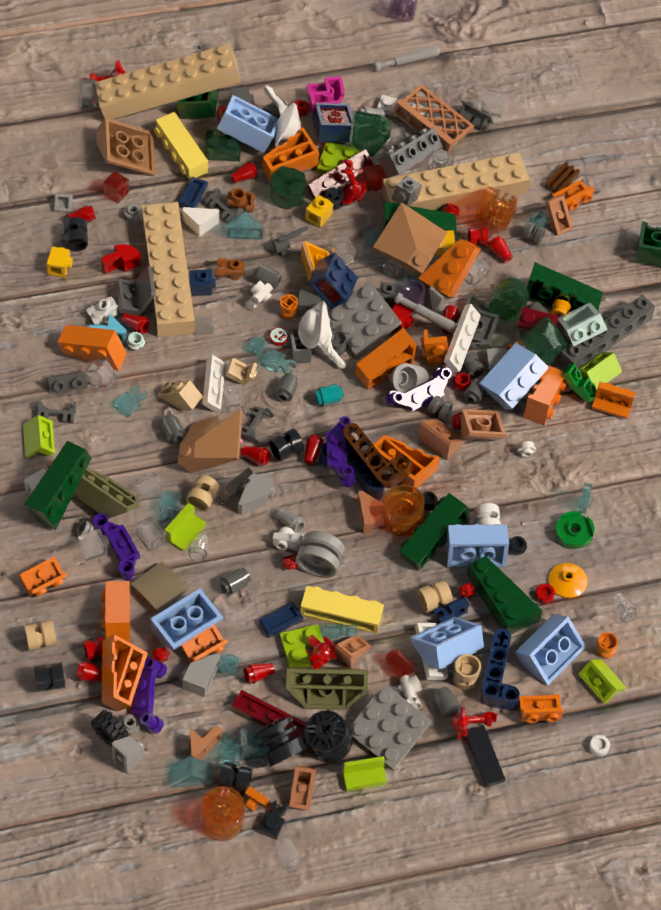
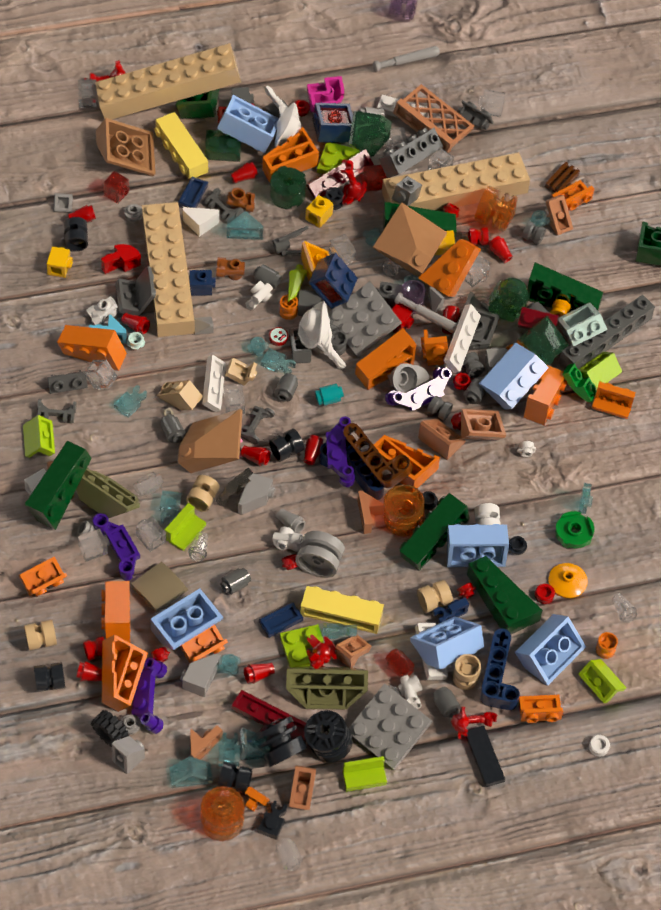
none -> lime bar [288,264,307,302]

